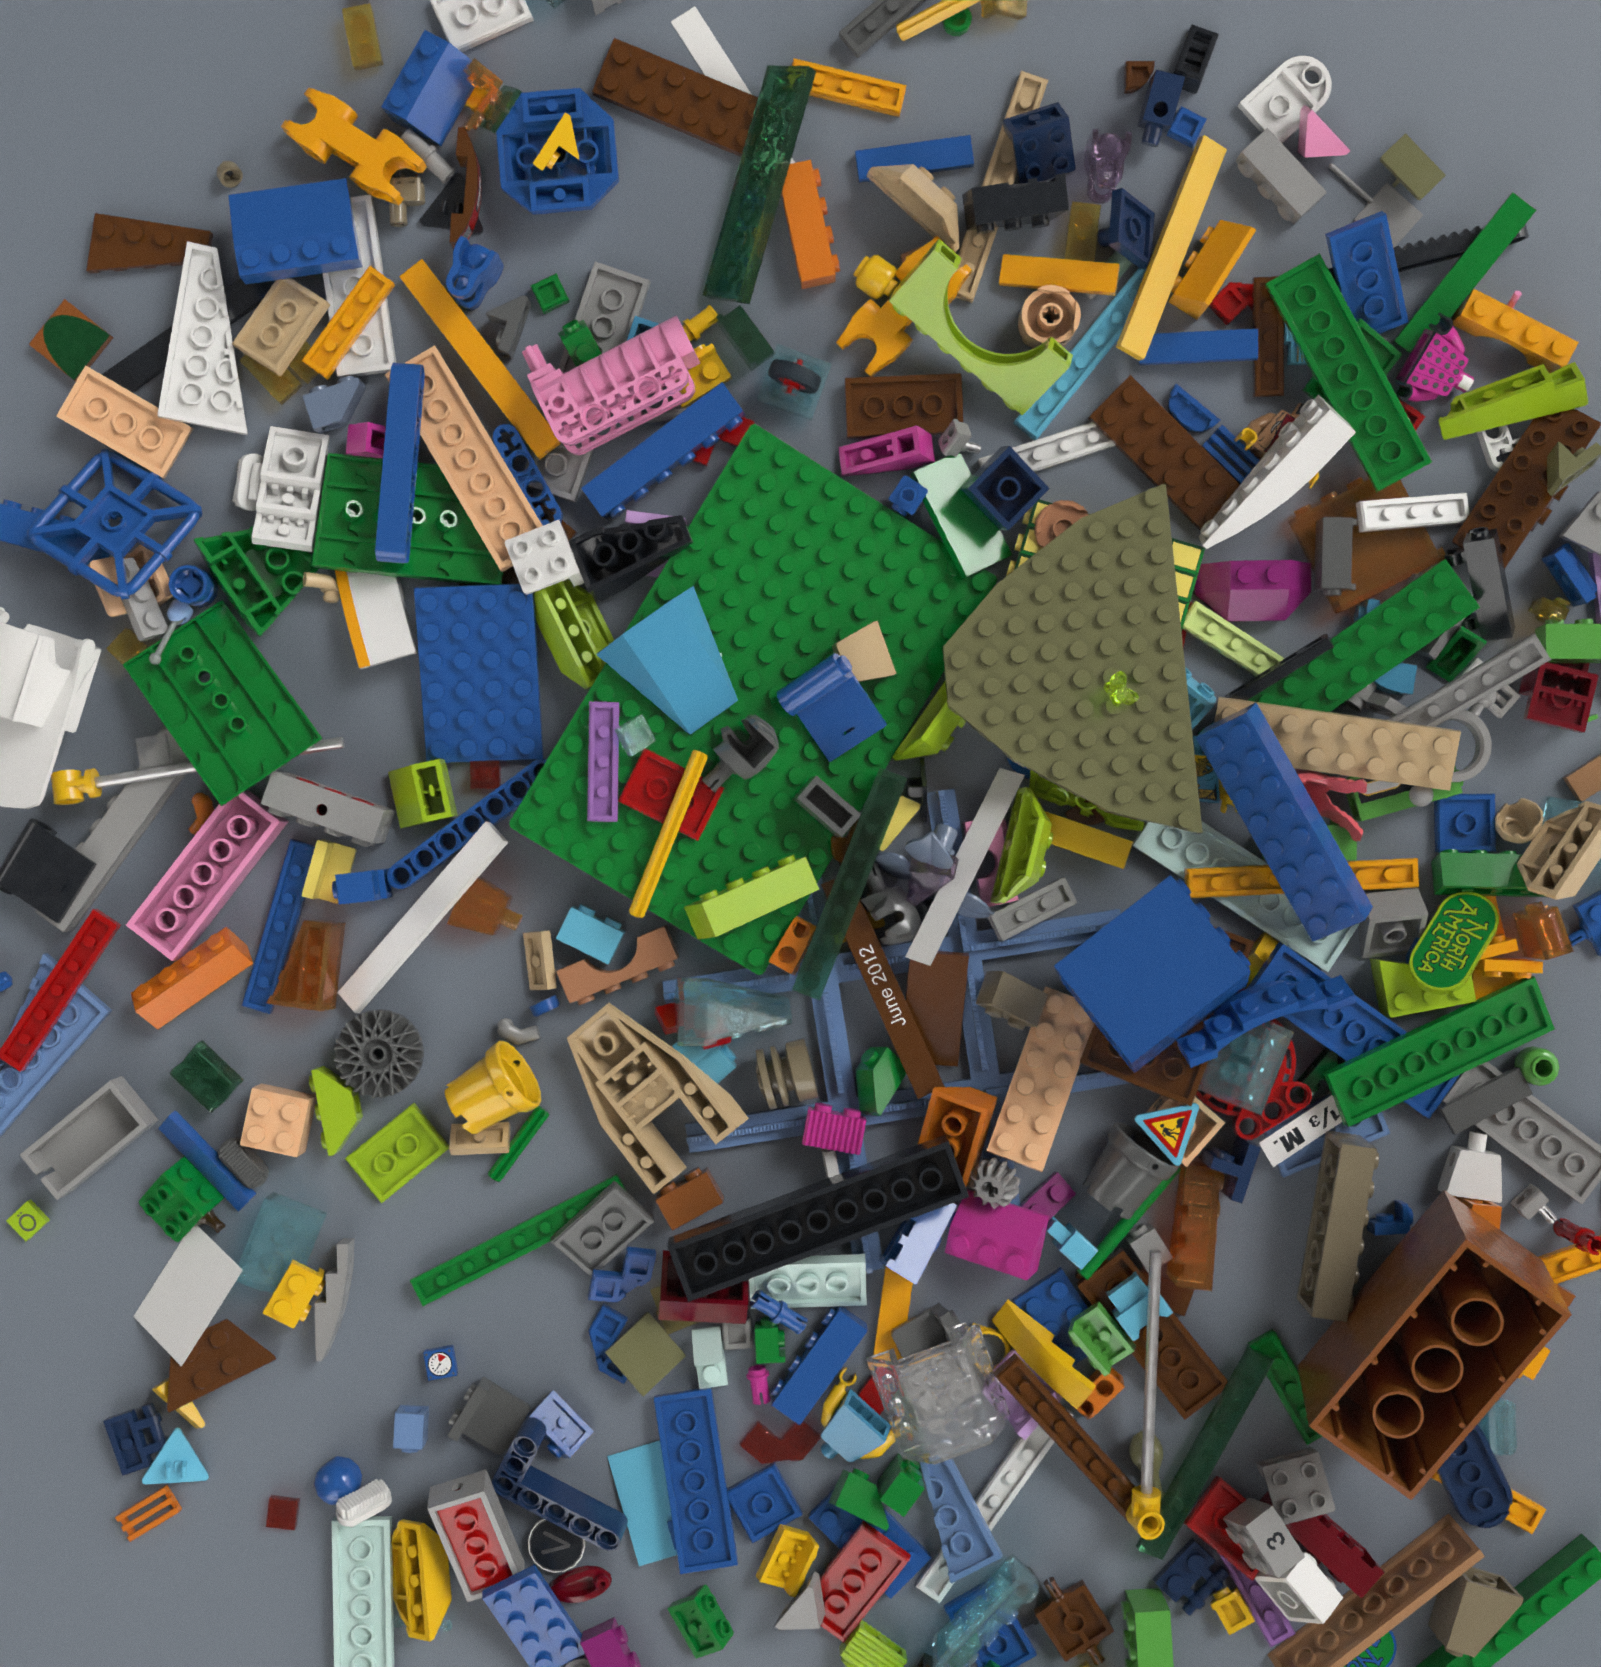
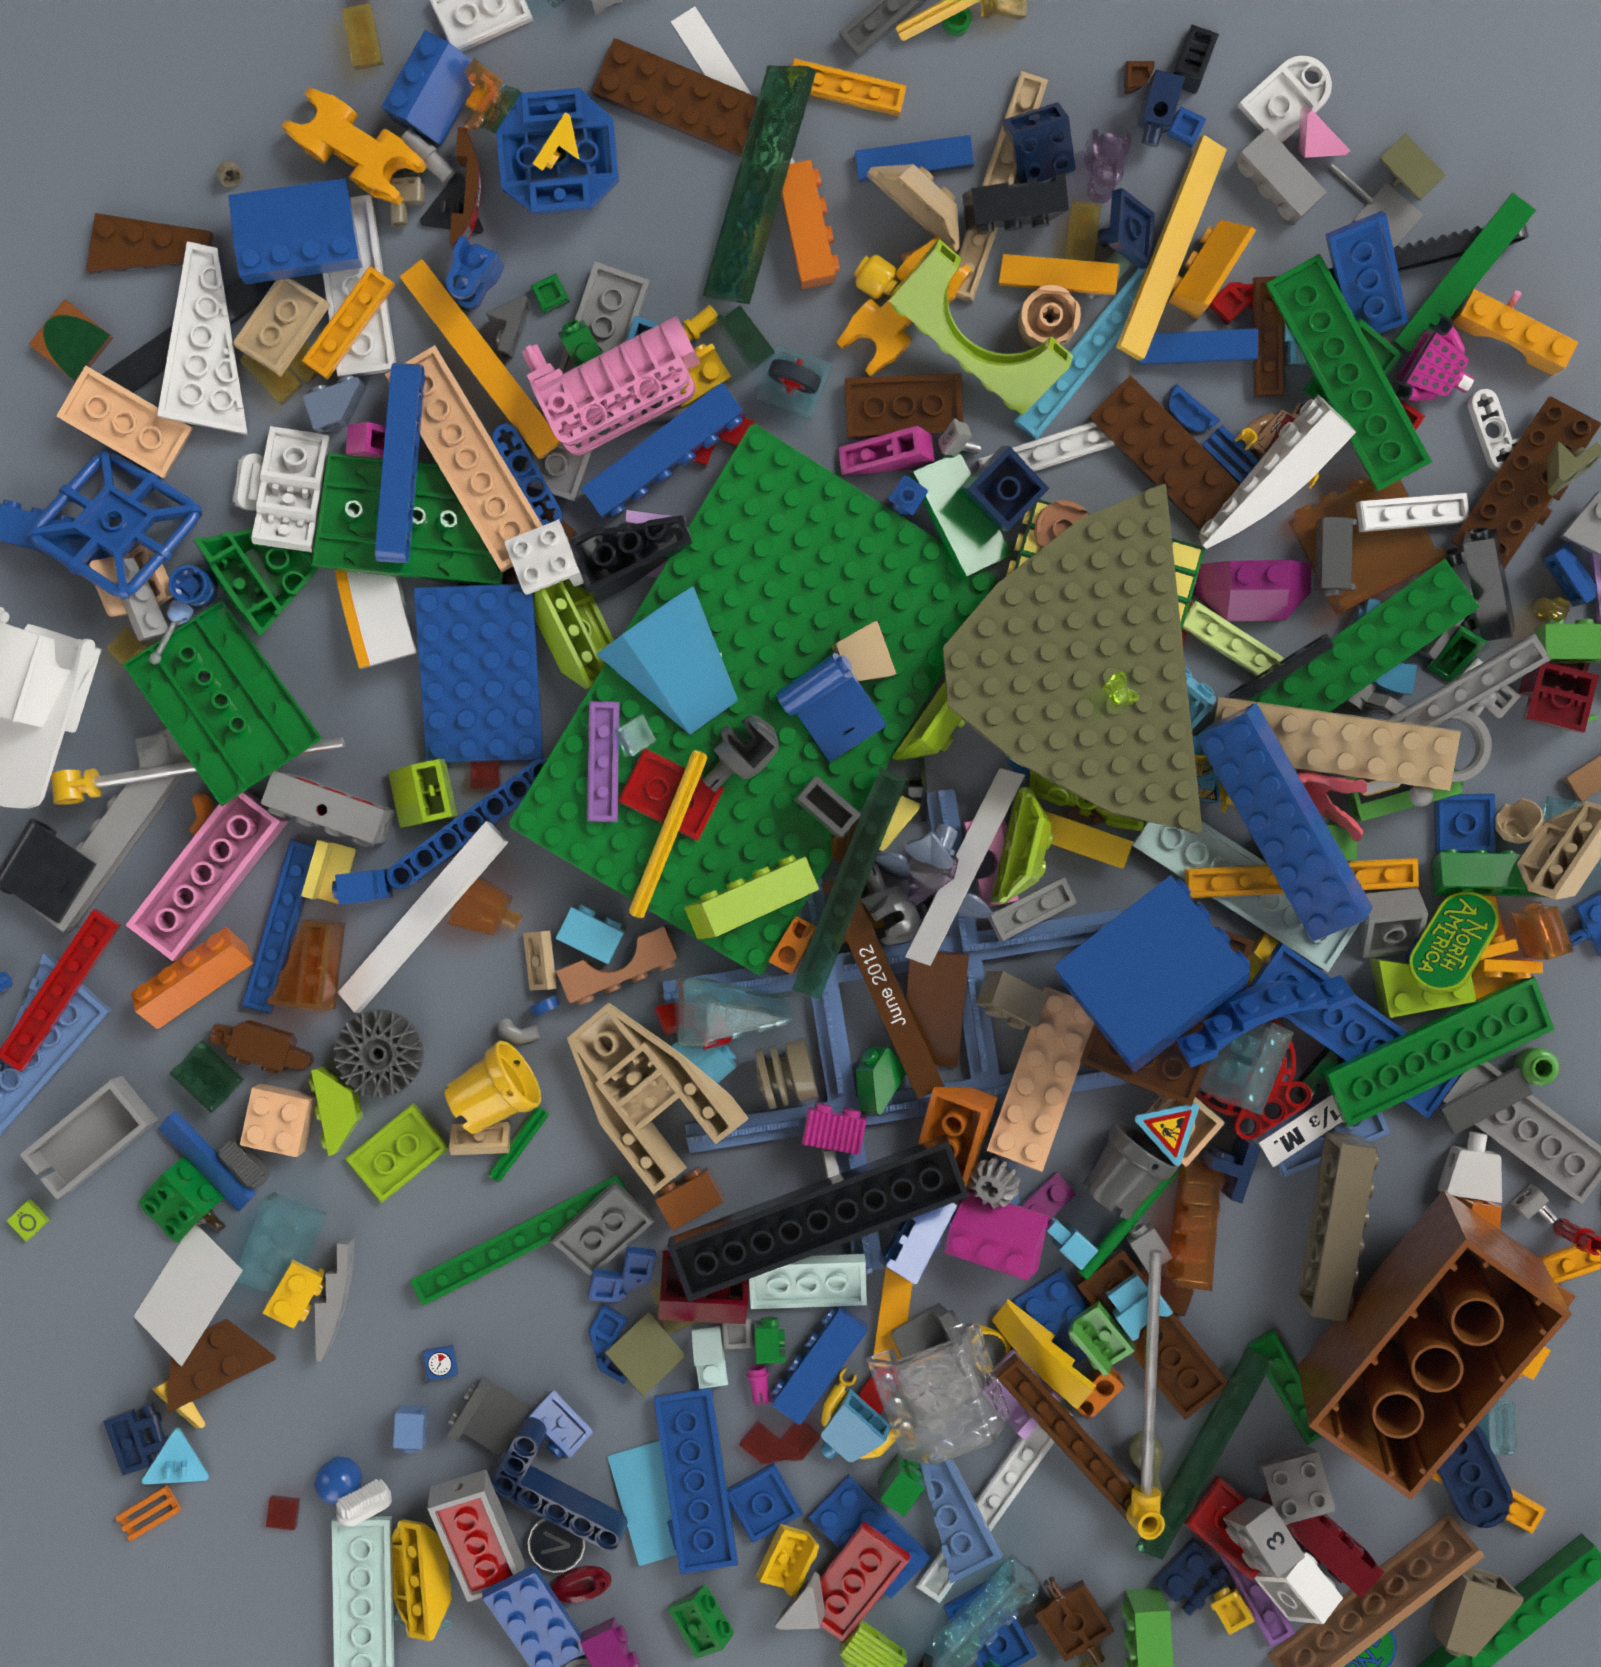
tan arm [303,572,339,603] -> none
blue pin [750,1289,808,1335] -> none
green slope [829,1468,889,1531] -> none
blue bracket [1367,1200,1413,1236] -> none
lime wedge [1438,362,1588,440] -> none
none -> reddish brown hinge [209,1019,315,1074]

